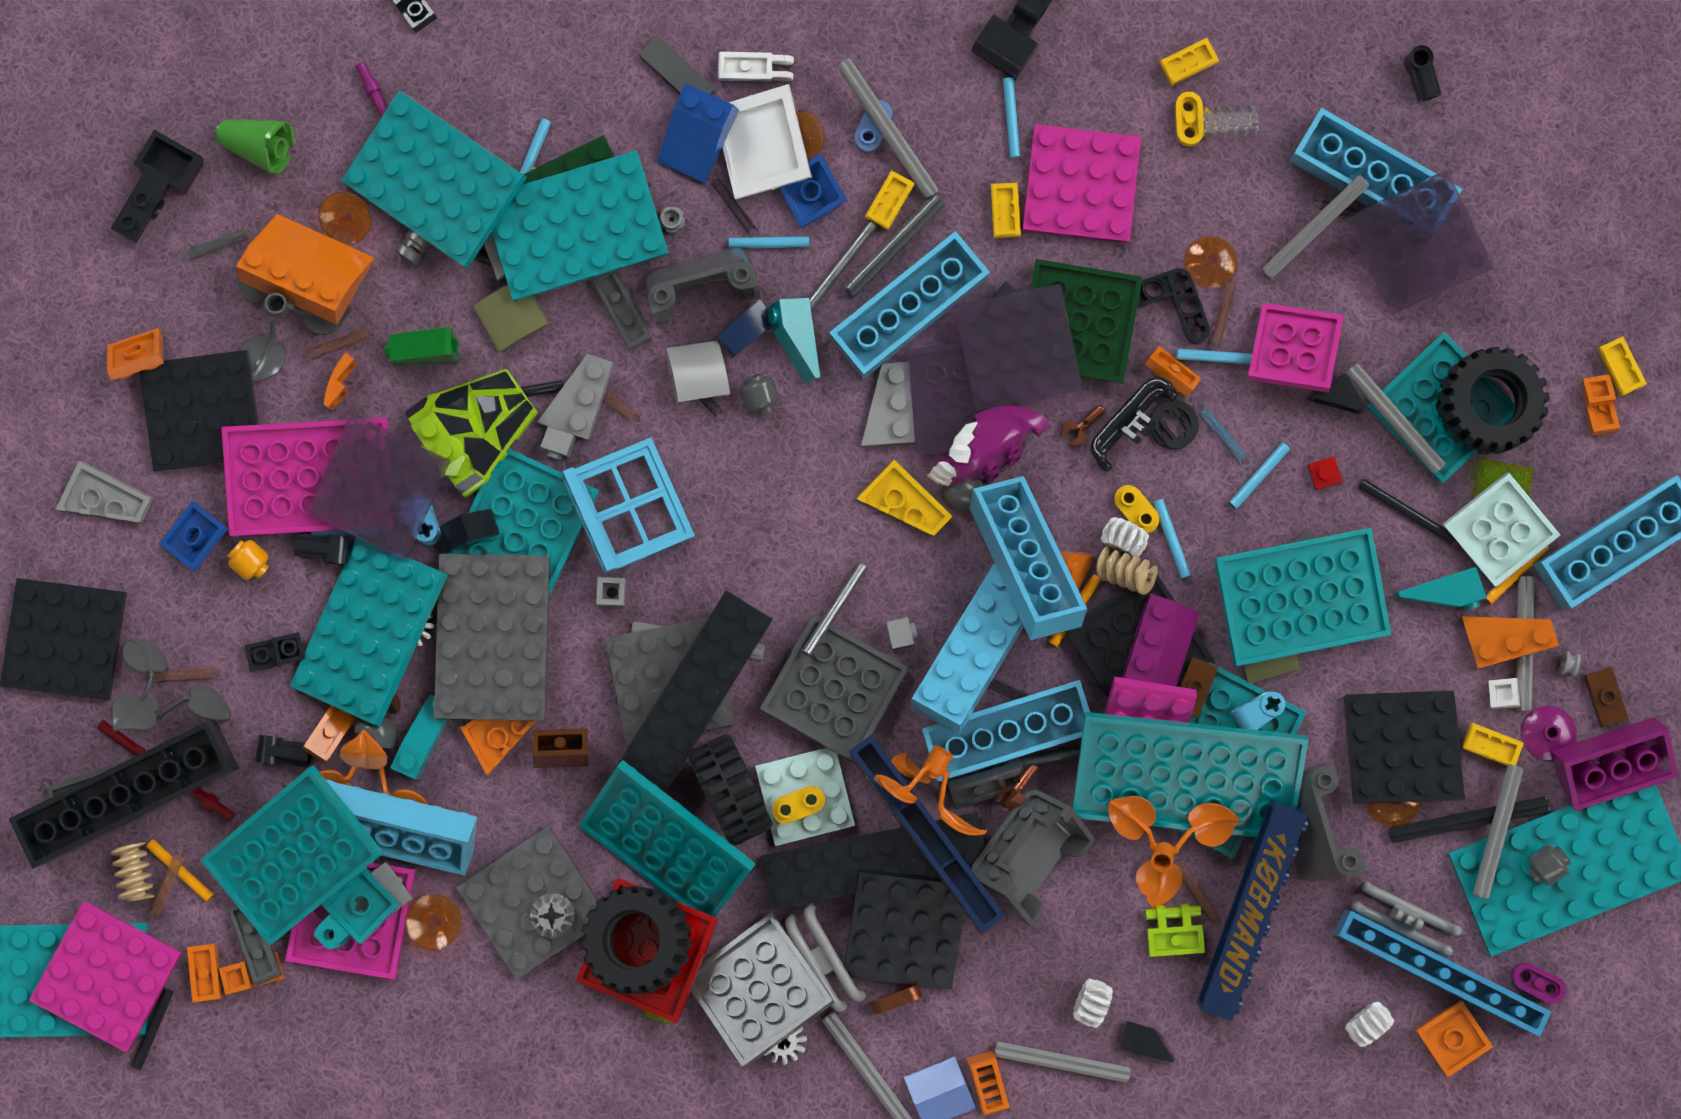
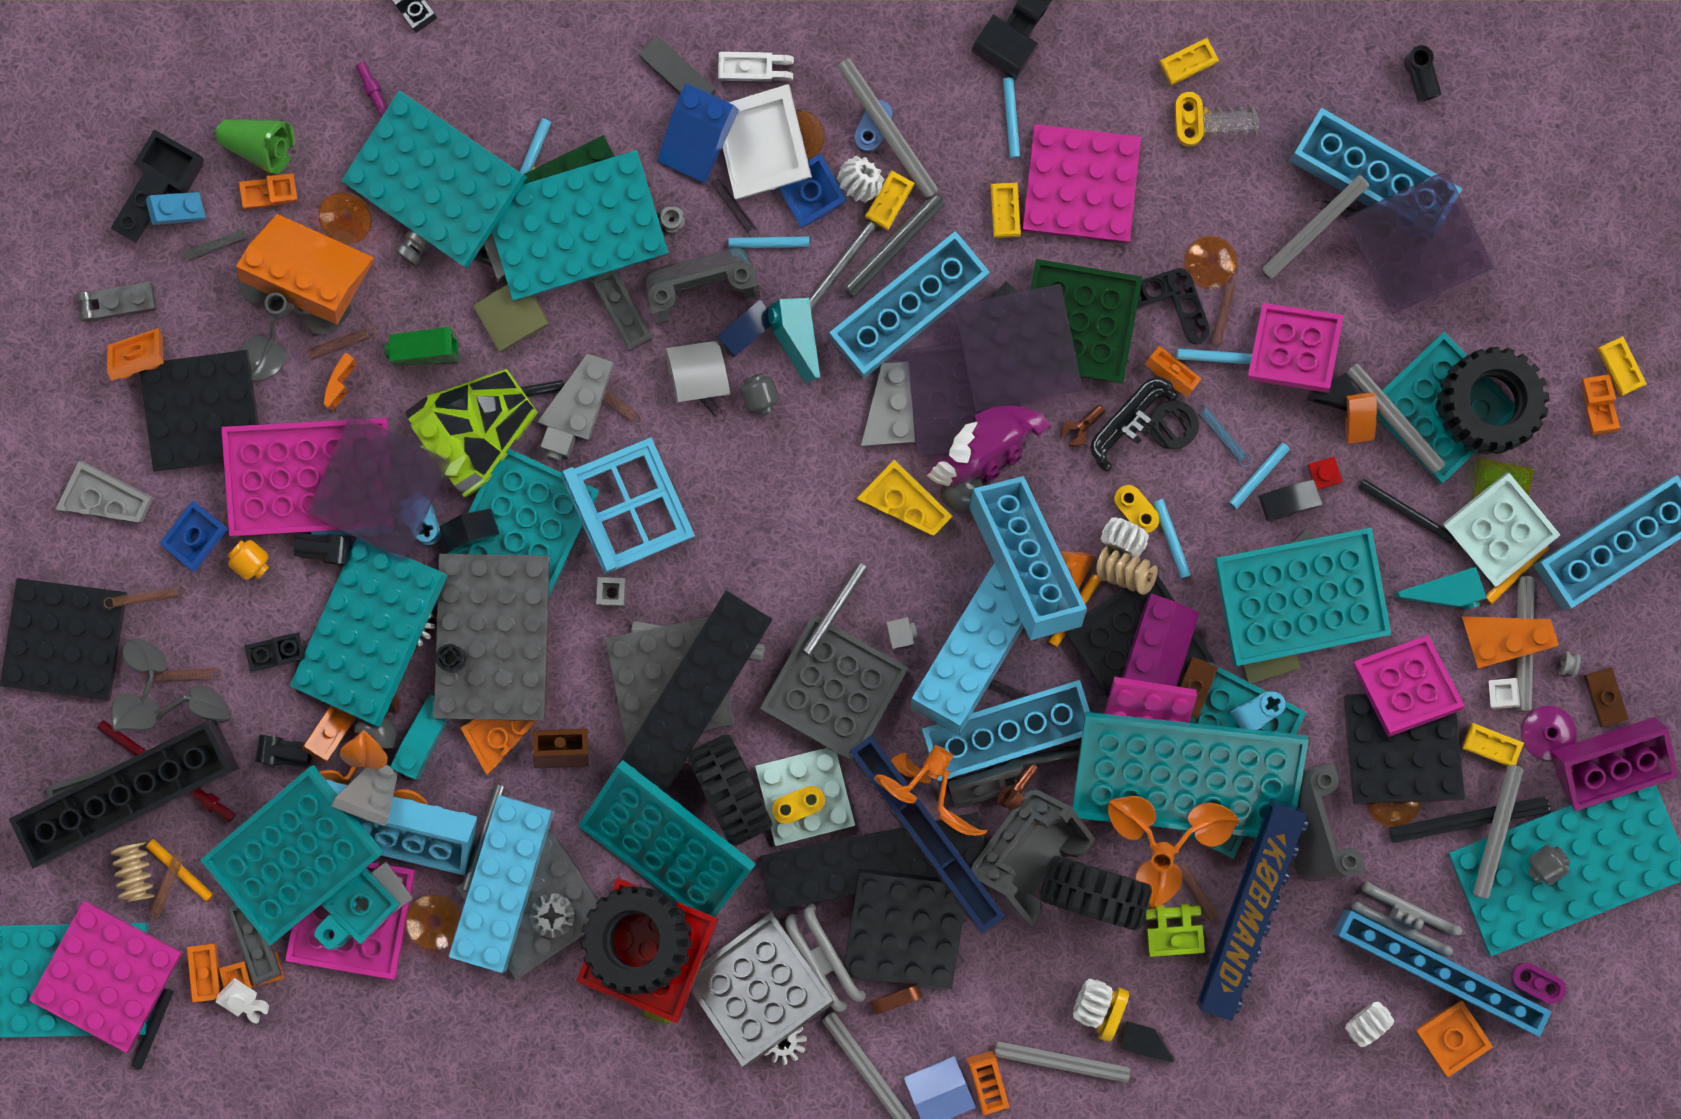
none -> flat silver plate [76,282,157,322]
none -> nougat piece [104,586,187,608]
none -> dark azure plate [145,192,206,225]
none -> white plate [216,978,269,1023]
none -> orange slope [239,173,298,210]
none -> light grey wing [331,765,398,826]
none -> black wheel [435,644,467,673]
none -> medium azure brick [449,795,555,973]
none -> flat silver bar [461,784,506,892]
none -> white gear [837,156,885,203]
none -> black tyre [1040,855,1152,931]
none -> yellow plate [1095,987,1129,1043]
none -> black slope [1258,479,1322,522]
none -> orange slope [1345,392,1377,444]
none -> dark pink plate [1352,635,1465,737]

